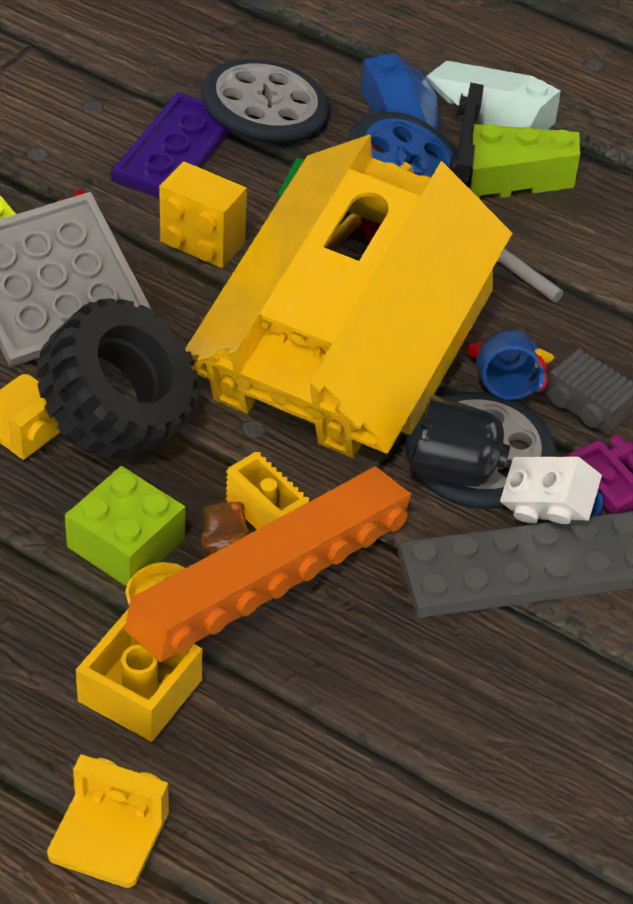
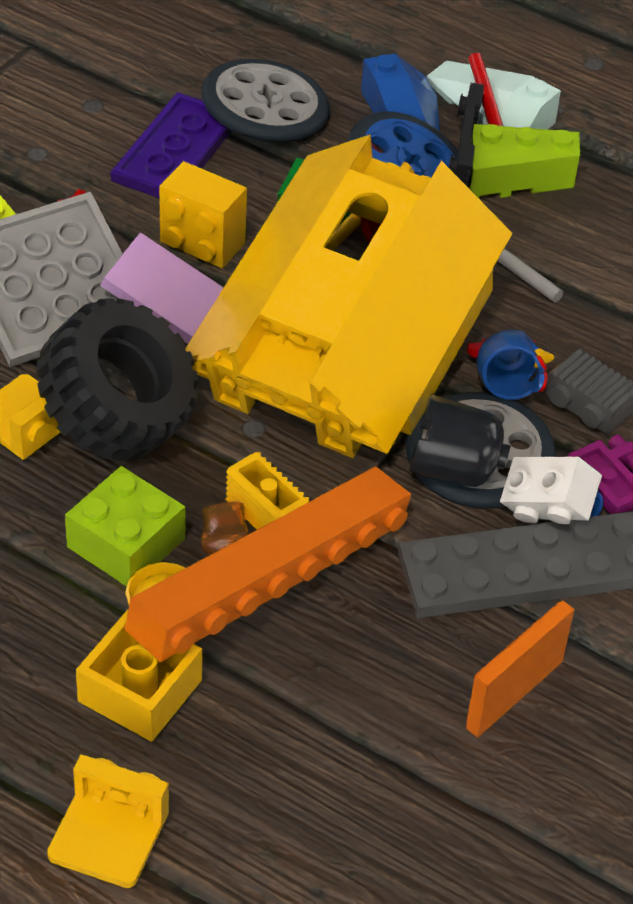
none -> lavender tile [100,232,224,344]
none -> orange tile [466,600,575,738]
none -> red bar [468,53,504,126]

